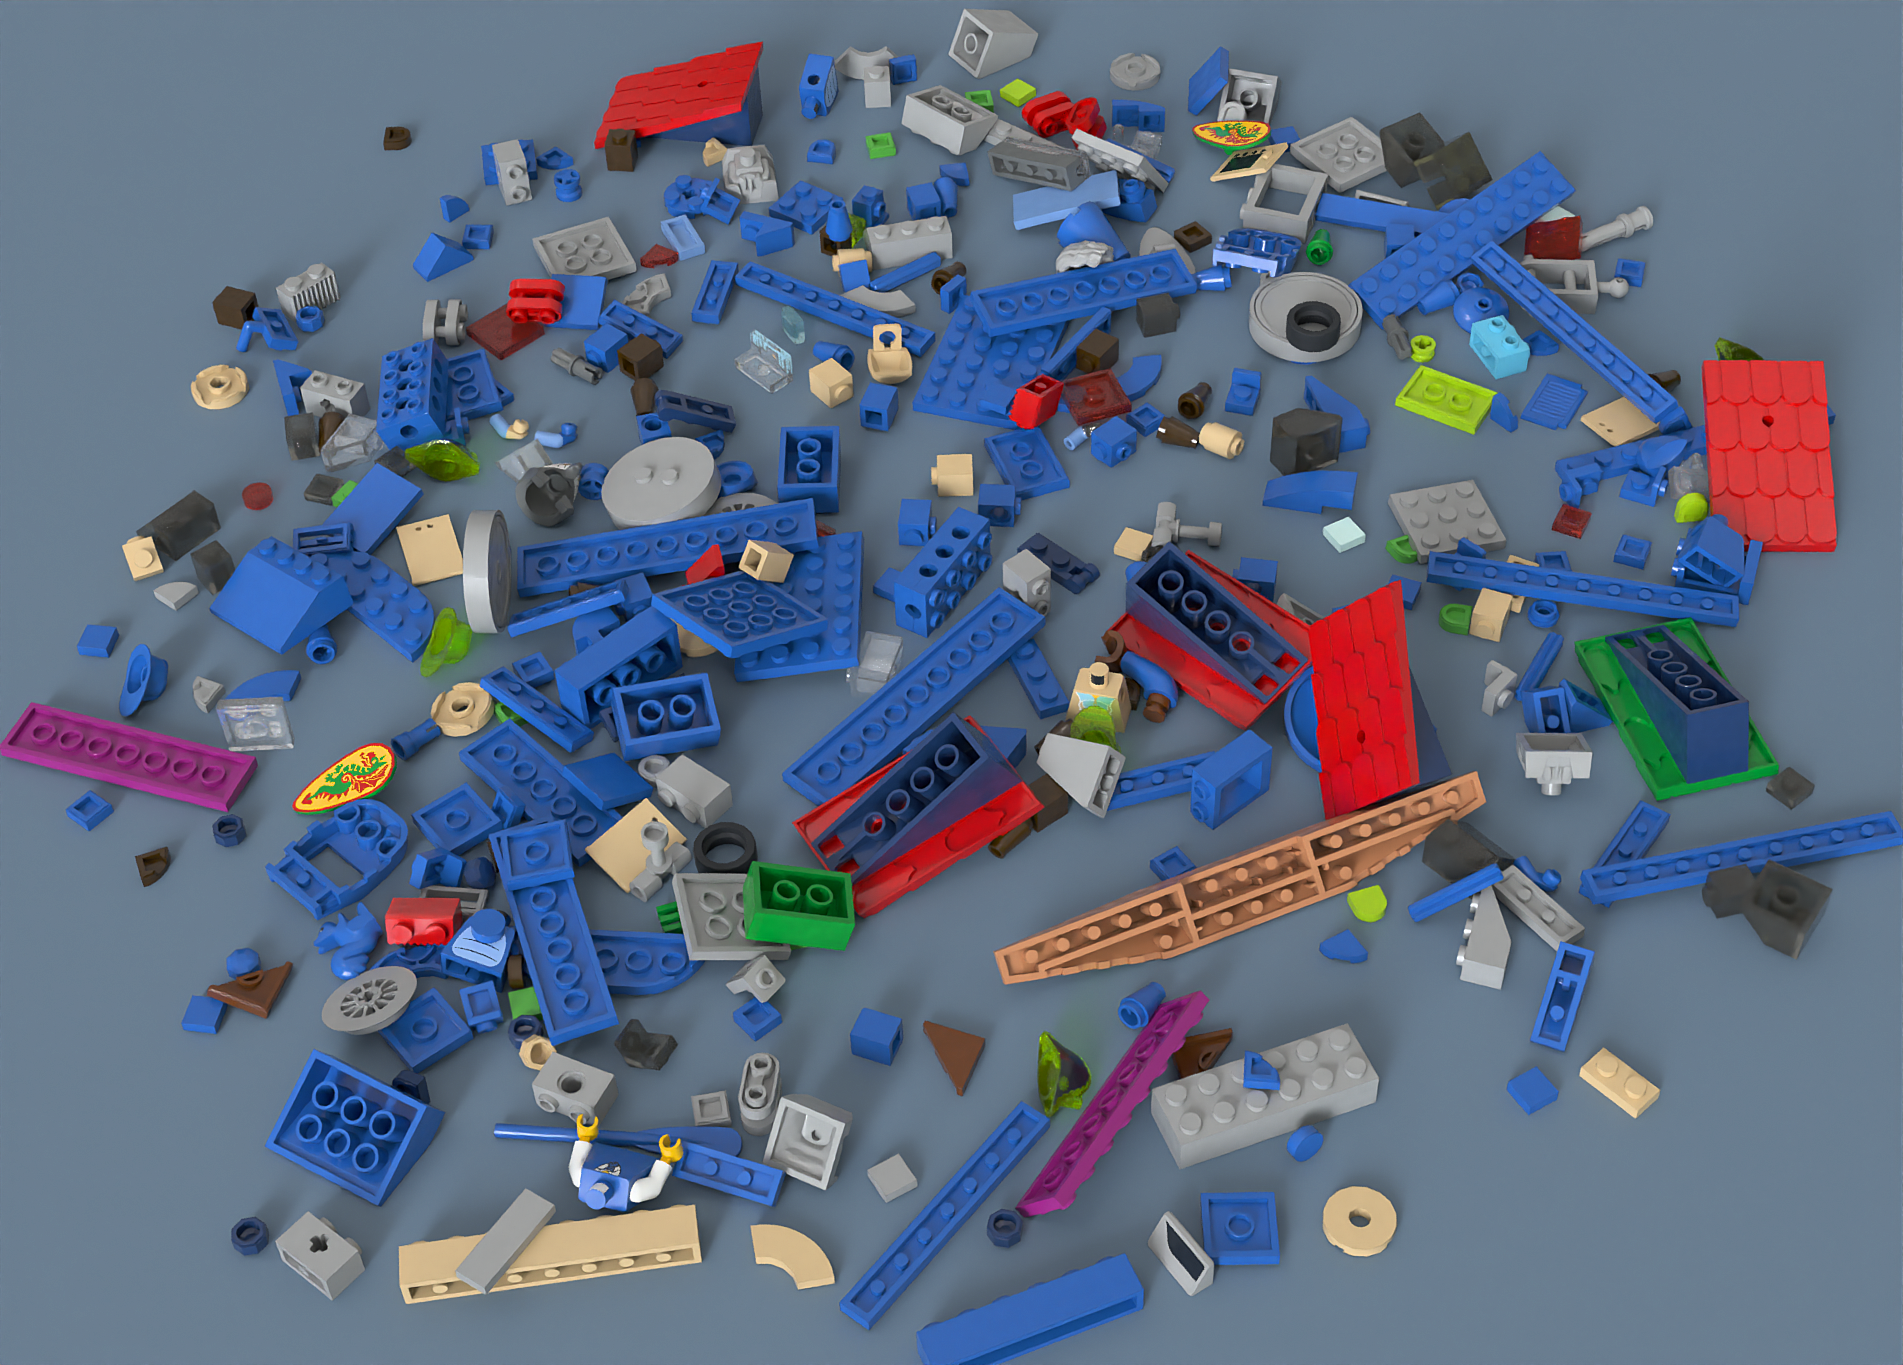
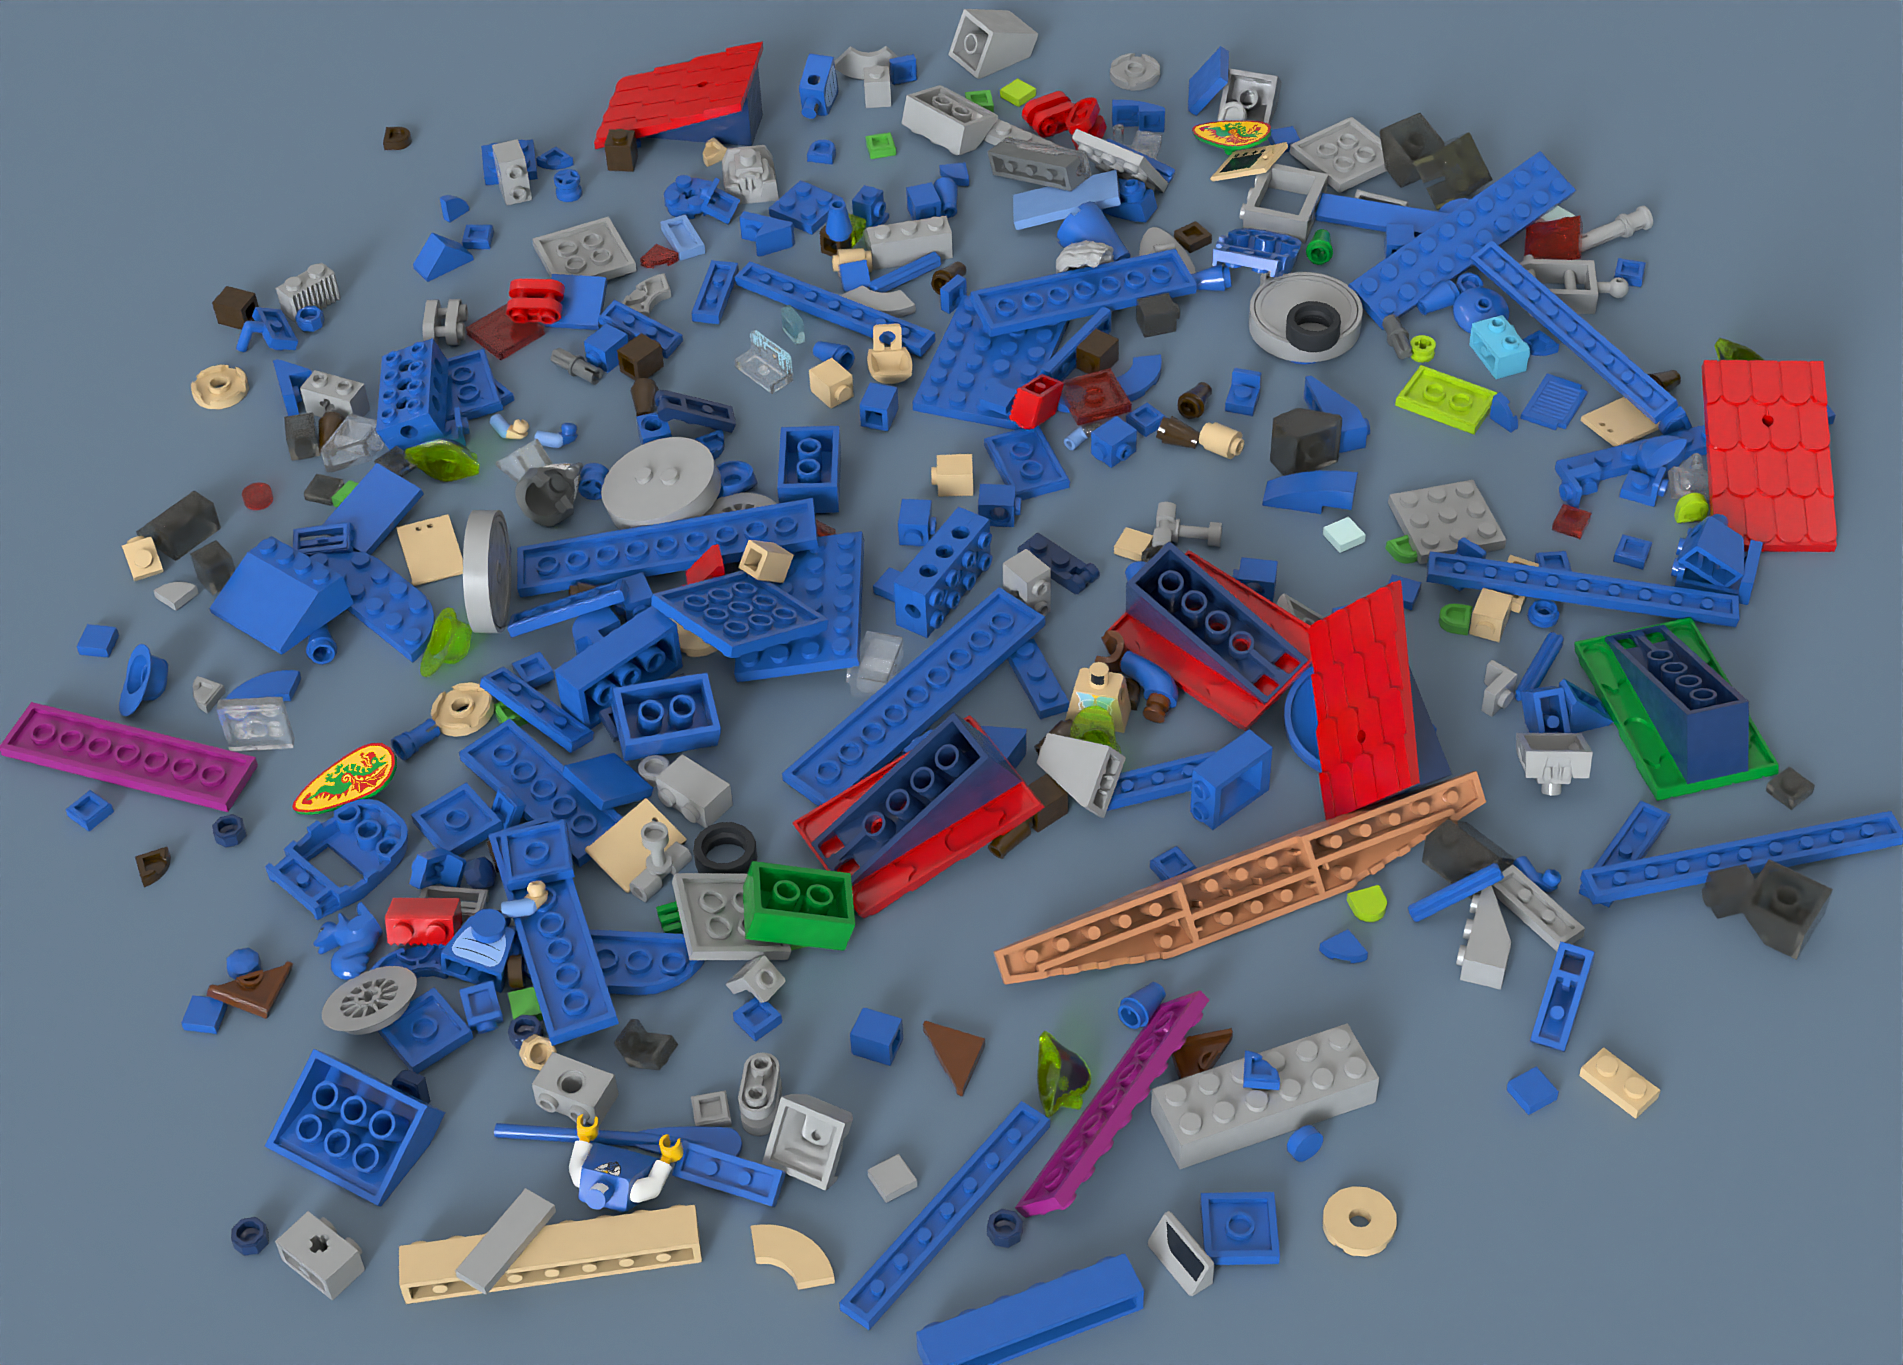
none -> arm [501,881,548,918]

